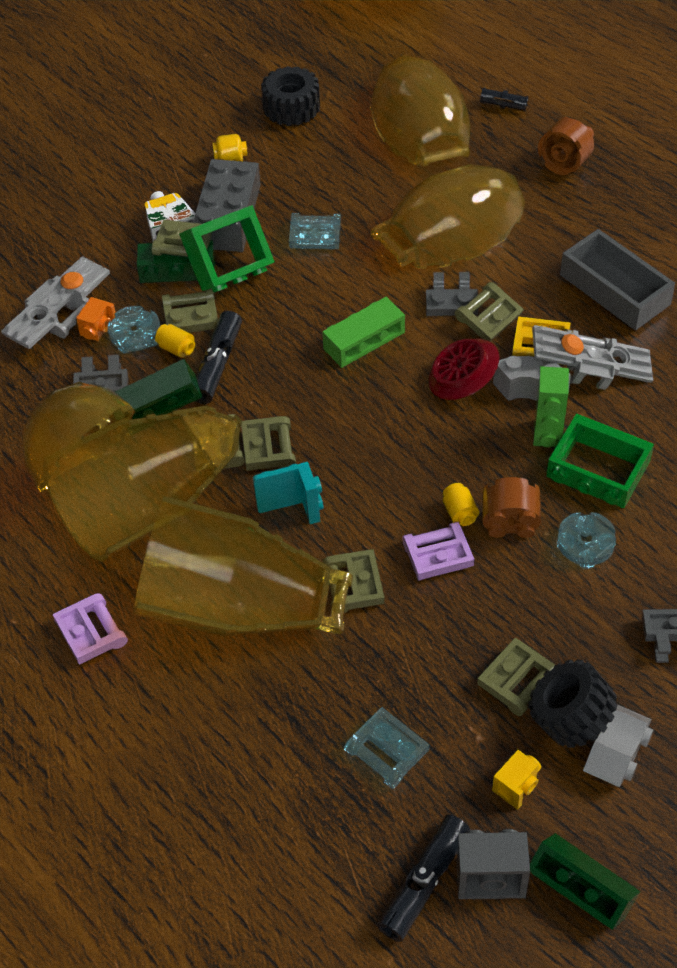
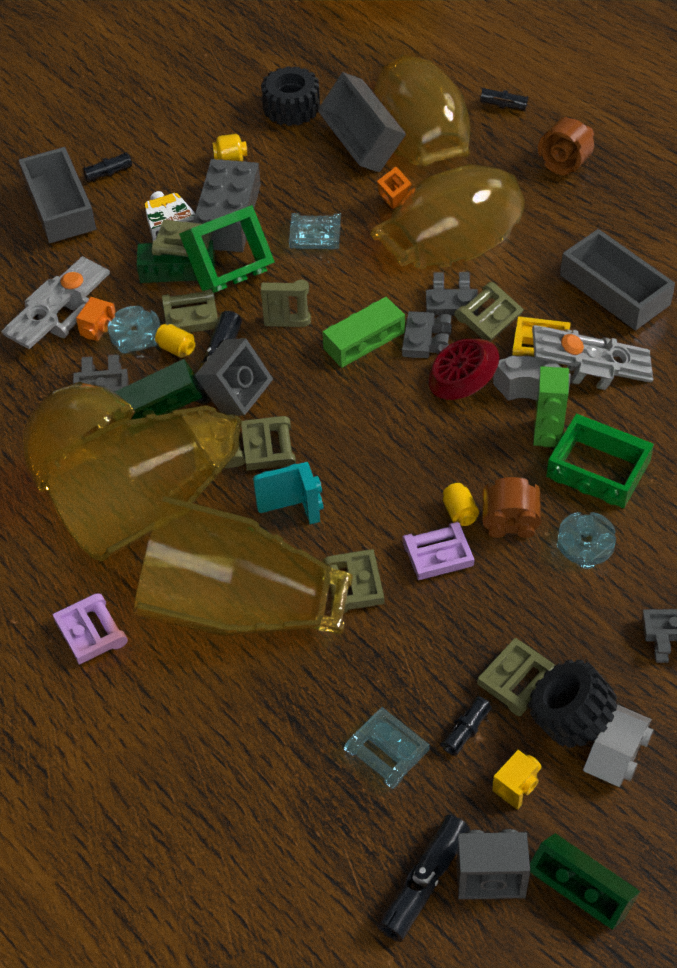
none -> dark grey piece [19,147,96,243]
none -> black pin [82,152,132,183]
none -> dark grey brick [194,338,273,416]
none -> olive plate [261,279,311,327]
none -> dark grey piece [318,72,406,172]
none -> orange brick [377,167,412,211]
none -> dark grey plate [402,311,452,358]
none -> black pin [440,696,492,756]

